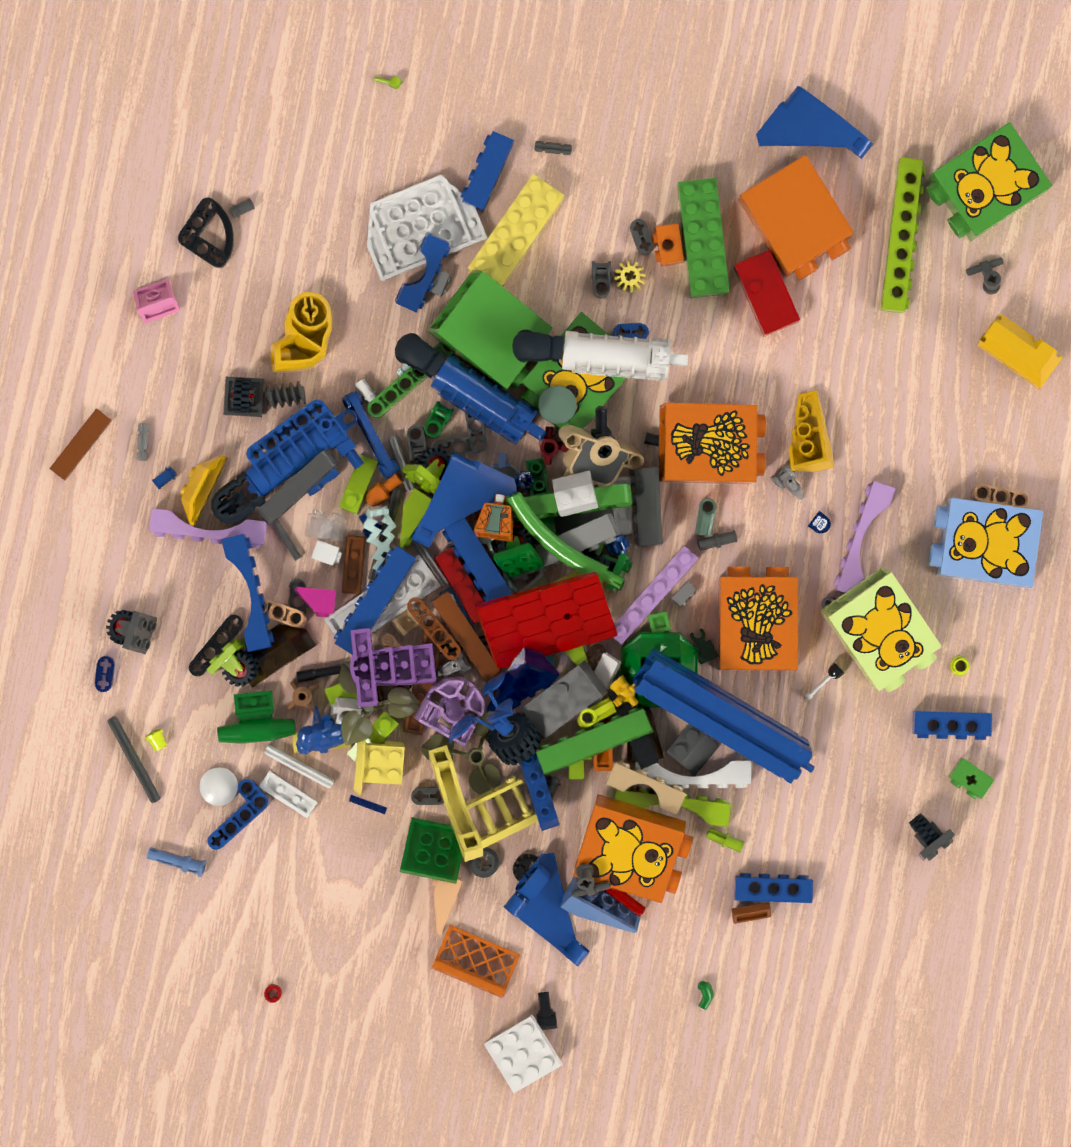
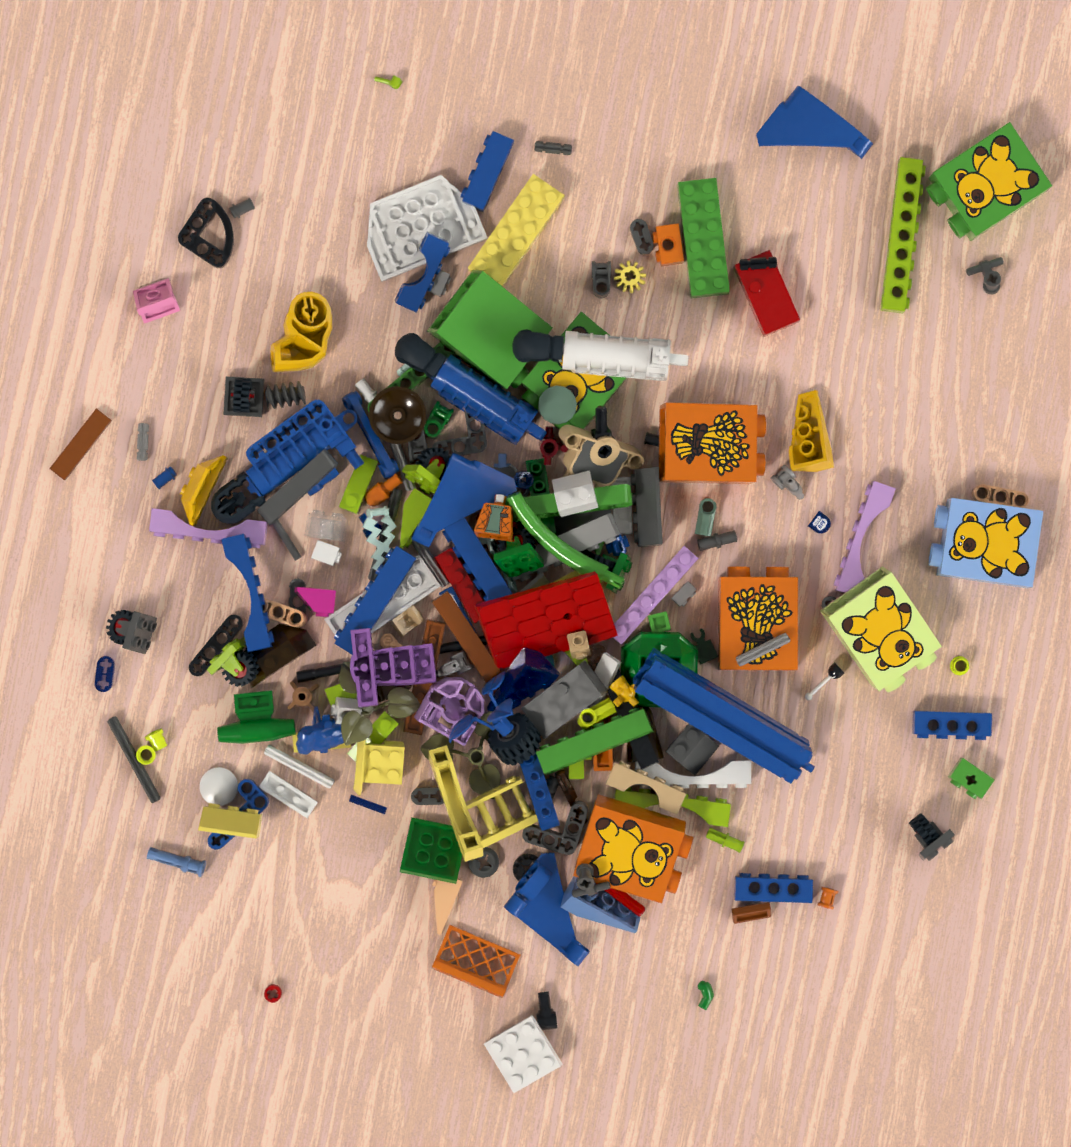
dark orange tile [342,535,366,594] -> none
dark orange beam [407,597,461,660] -> none
blue beam [613,323,649,339] -> none
orange brick [738,155,854,281] -> none
yellow brick [976,313,1063,390] -> none
none -> neon yellow piece [136,745,156,765]
none -> light yellow slope [198,803,262,839]
none -> dark brown dish [369,386,427,444]
none -> dark grey beam [522,801,588,855]
none -> reddish brown piece [555,770,588,824]
none -> tan bracket [567,631,591,660]
none -> light grey axle [736,633,790,666]
none -> black axle [739,257,777,270]
none -> orange bush [817,887,838,910]

